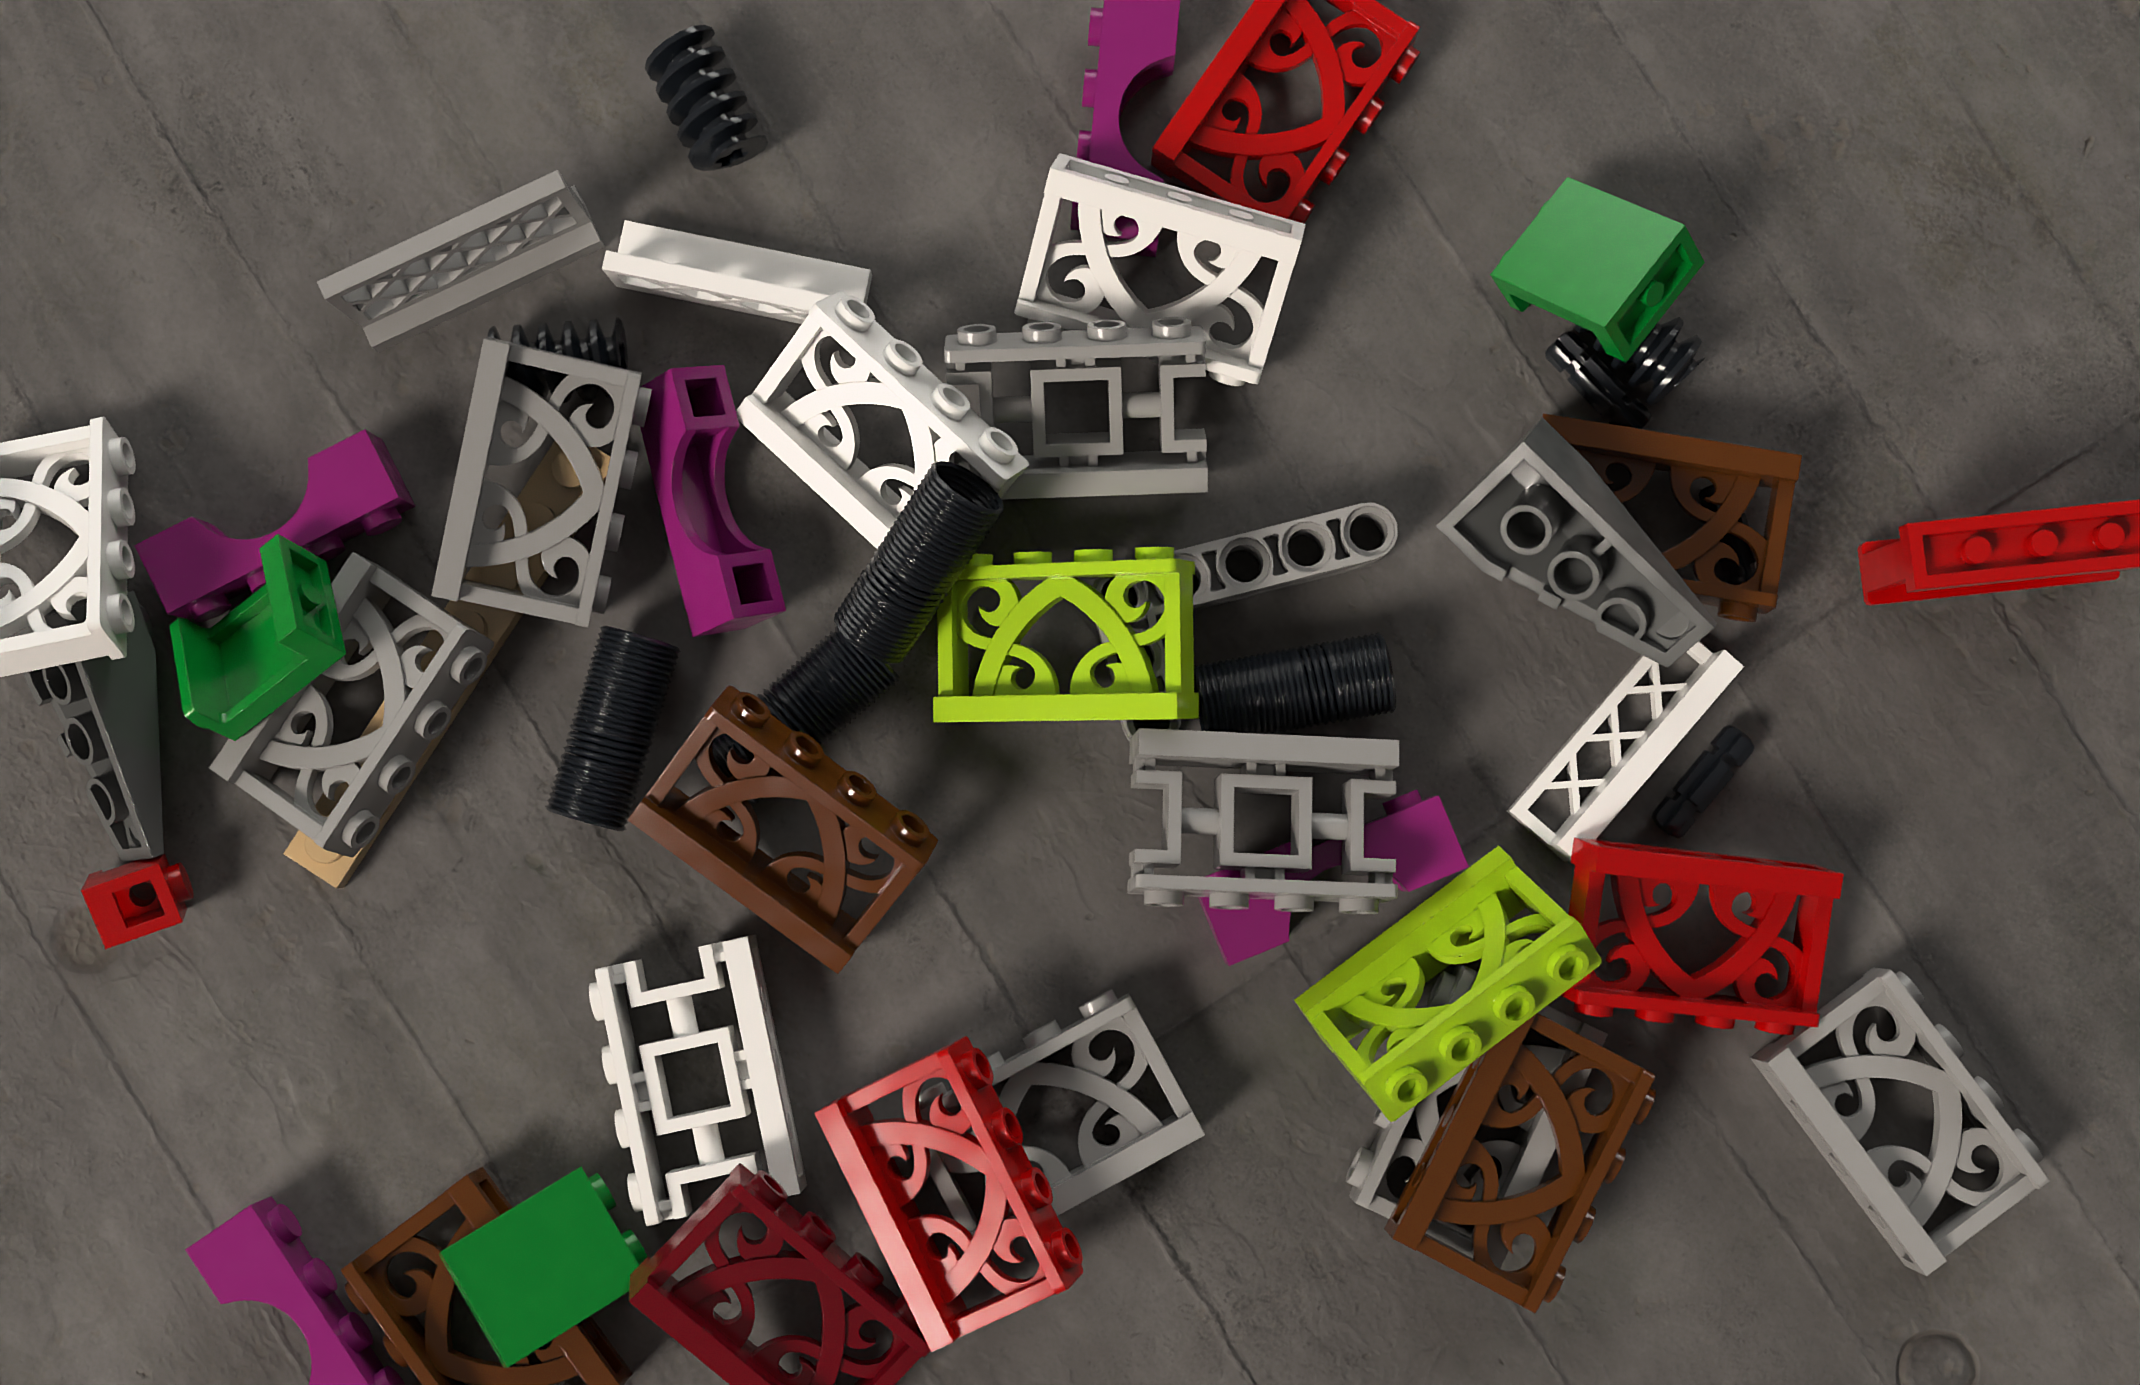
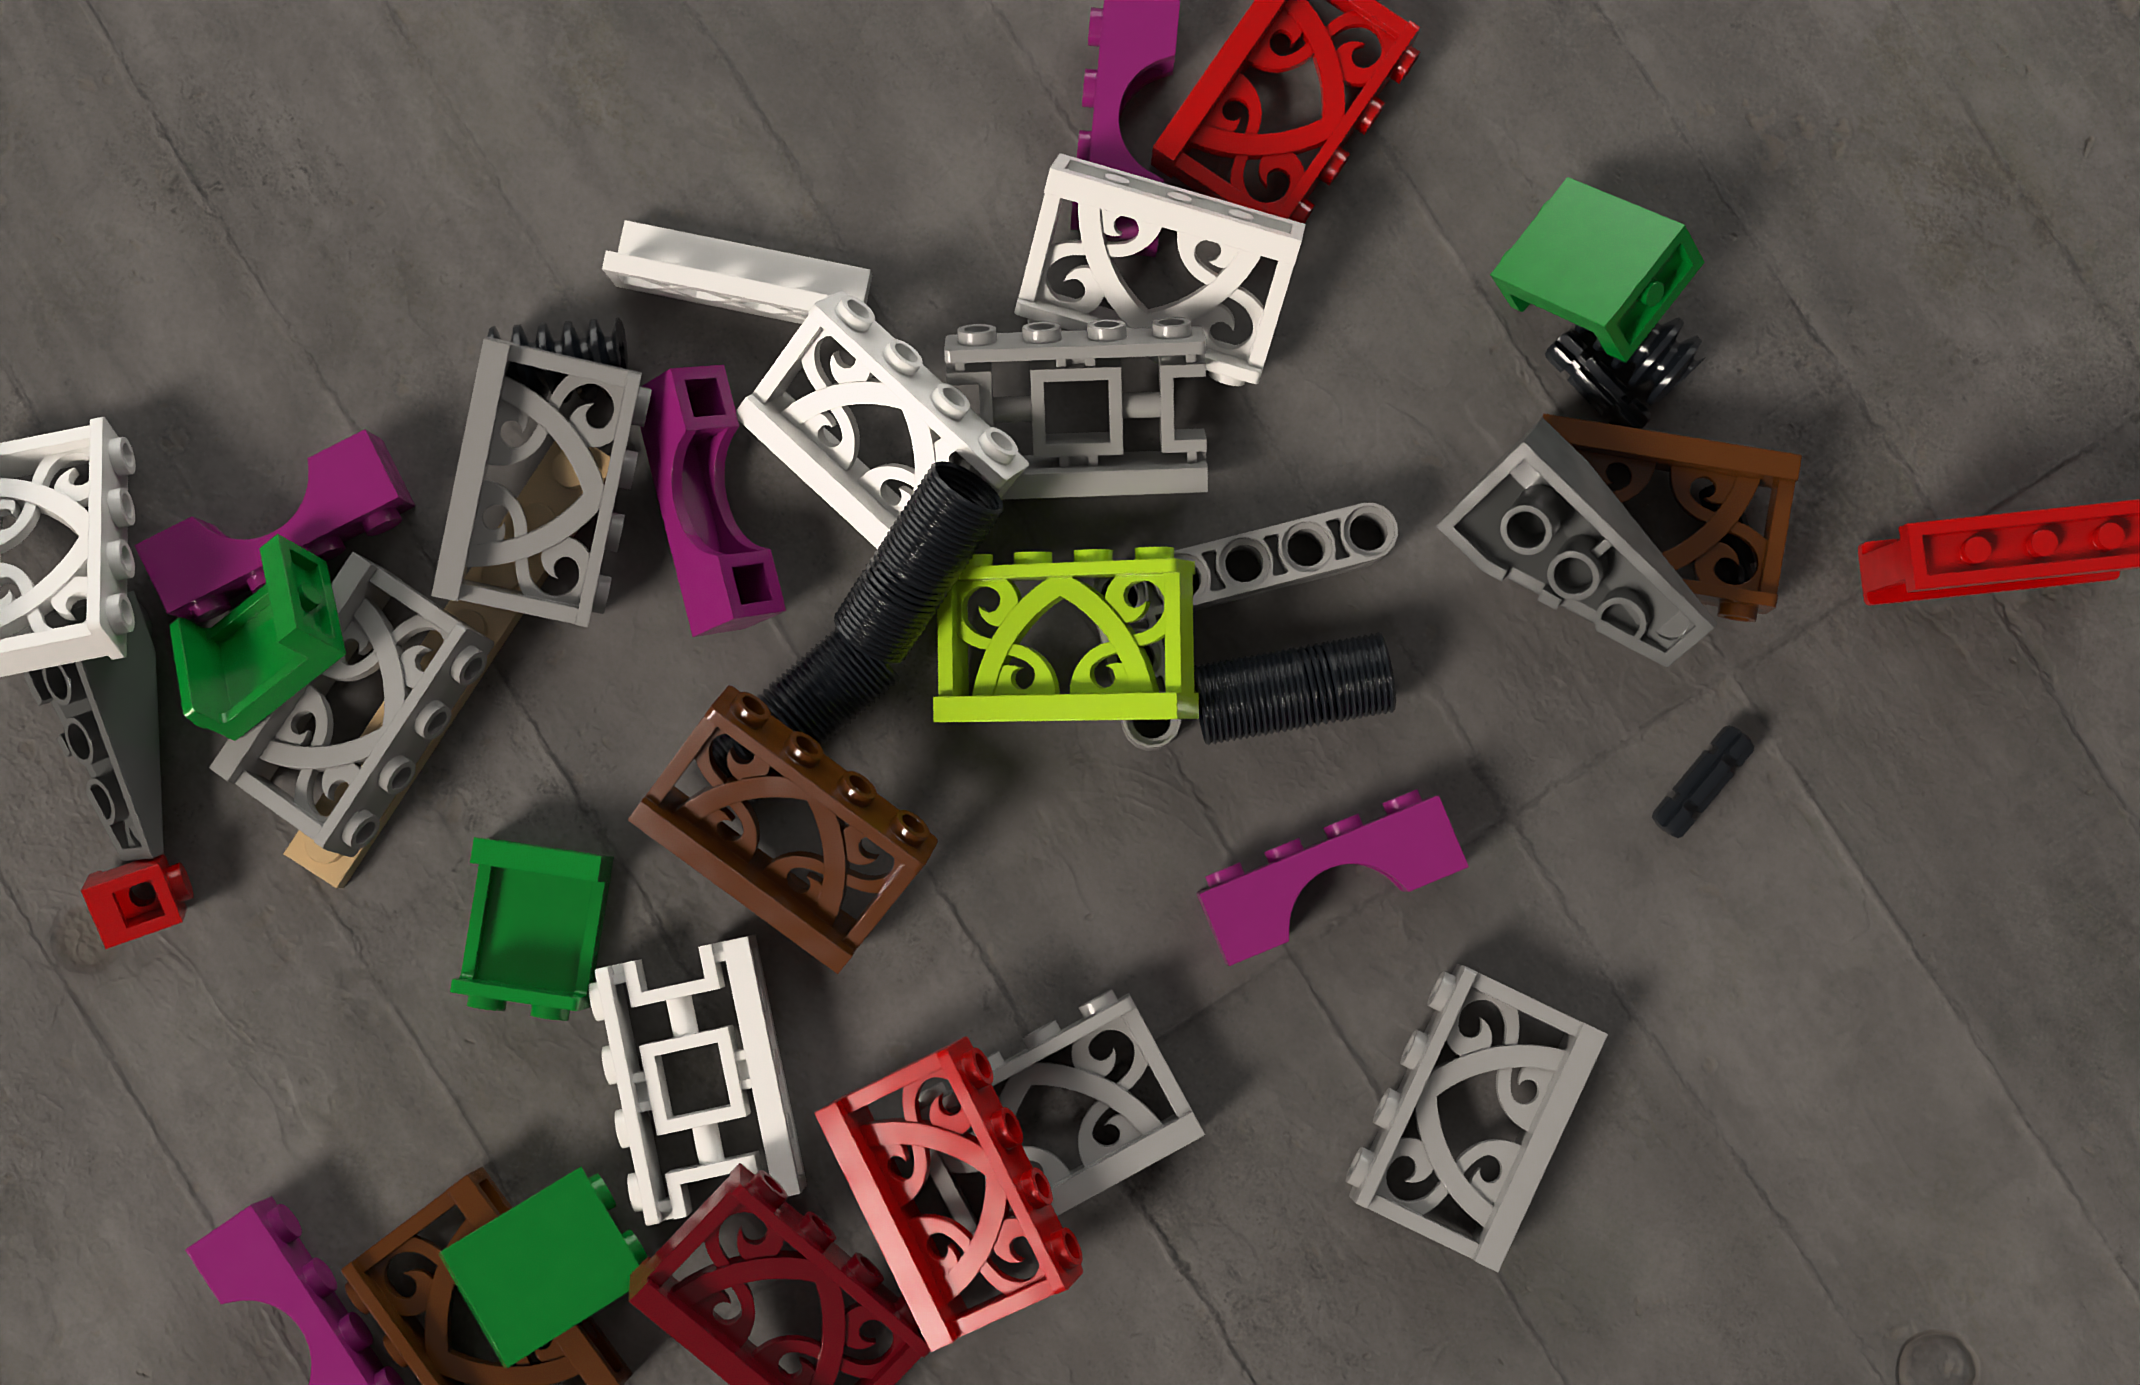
light grey fence [317,170,605,353] -> none
black piece [545,626,680,832] -> none
black piece [645,25,768,171] -> none
light grey fence [1127,728,1399,914] -> none
lime fence [1294,845,1602,1122] -> none
reddish brown fence [1384,1013,1656,1313] -> none
white fence [1507,642,1744,861] -> none
red fence [1561,837,1844,1035] -> none
light grey fence [1750,967,2050,1276] -> none
none -> green panel [450,837,614,1021]

